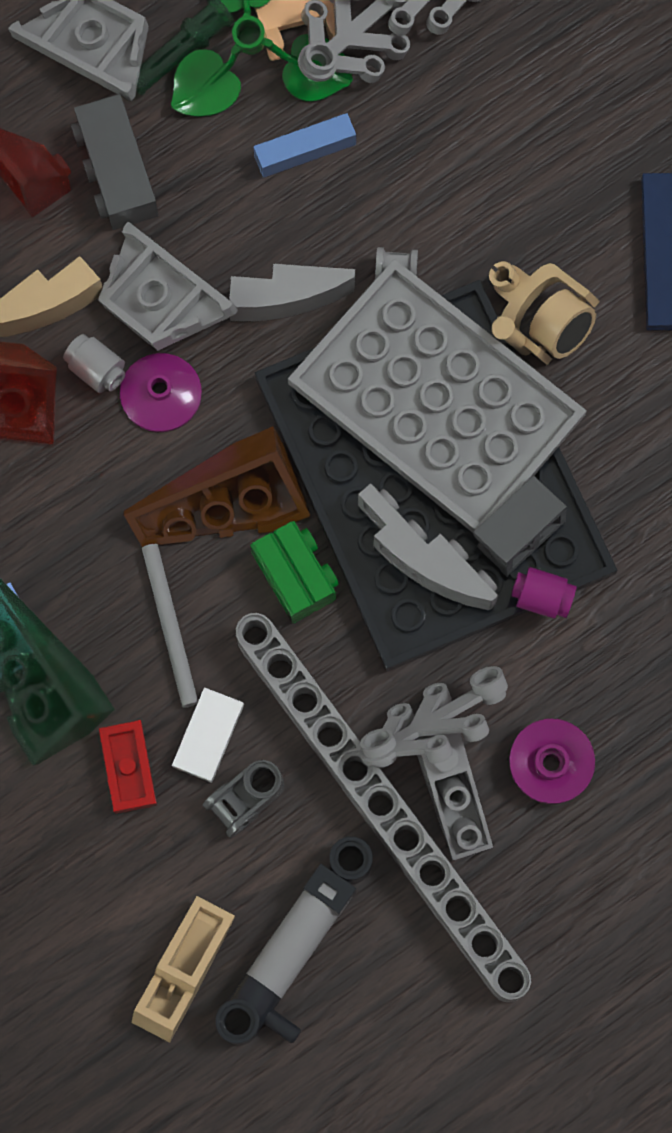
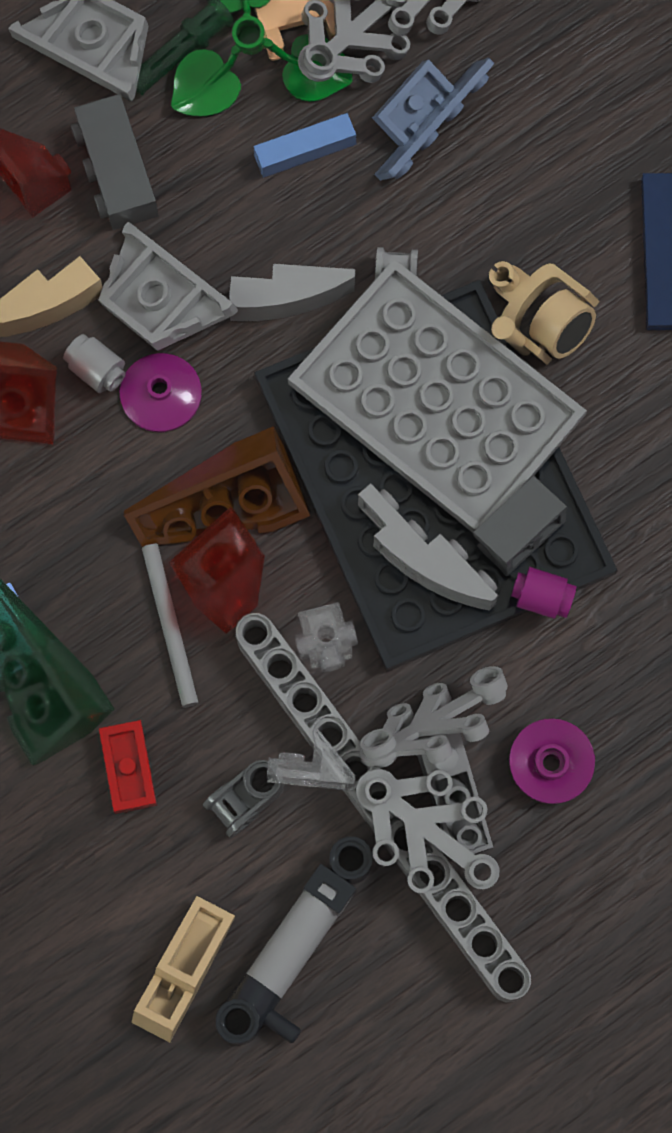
white tile [172,687,244,783] -> none
green brick [250,521,339,624] -> none
none -> clear red slope [169,507,265,634]
none -> clear slope [267,729,355,791]
none -> clear brick [294,602,358,672]
none -> light grey plant [356,769,500,893]
none -> sand blue bracket [372,57,494,181]

